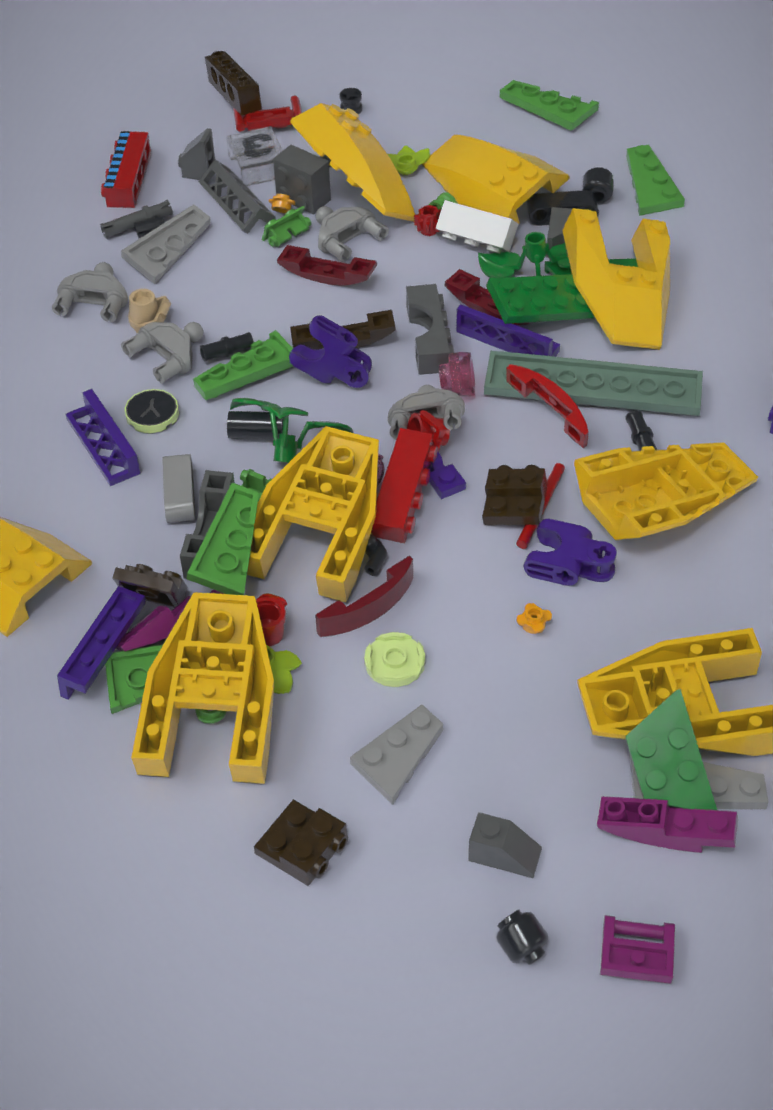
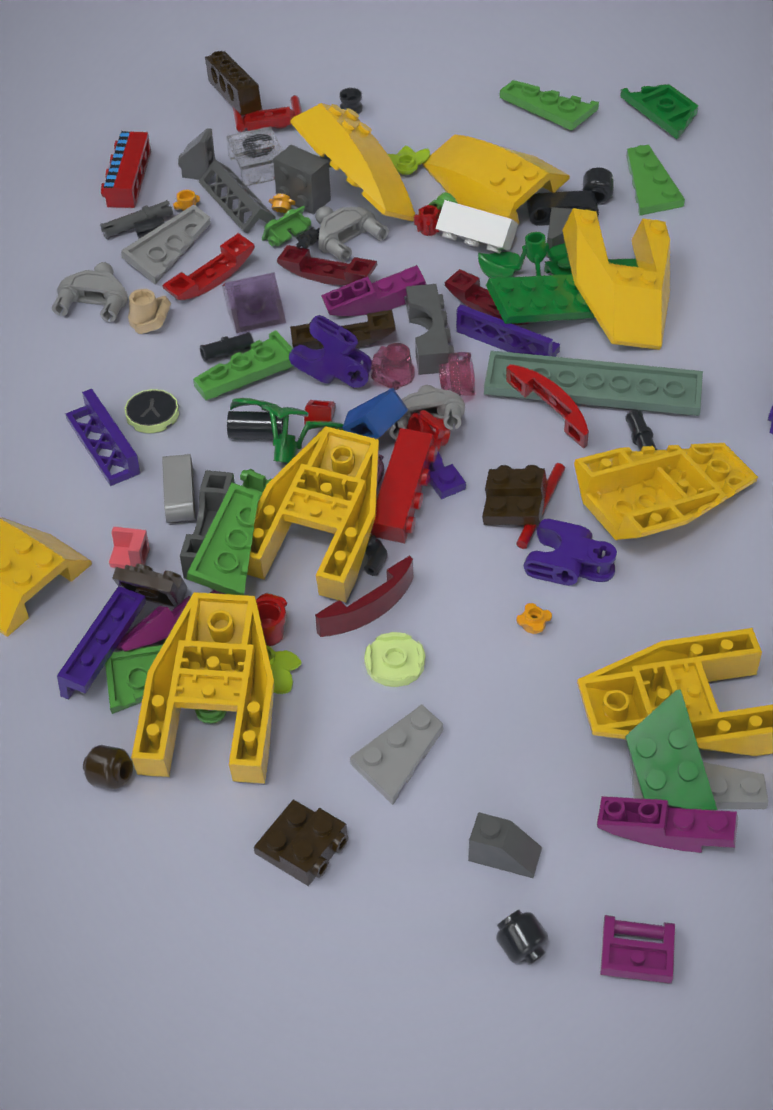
light grey connector [121,322,204,383] -> none
none -> dark brown head [83,745,133,790]
none -> coral panel [109,527,150,569]
none -> red slope [162,233,255,300]
none -> light orange plate [173,190,200,211]
none -> clear purple slope [222,272,286,334]
none -> black axle [296,227,320,249]
none -> red slope [304,400,336,428]
none -> magenta slope [321,265,426,316]
none -> blue slope [342,388,408,439]
none -> clear pink piece [371,343,415,390]
none -> green wing [620,84,699,139]

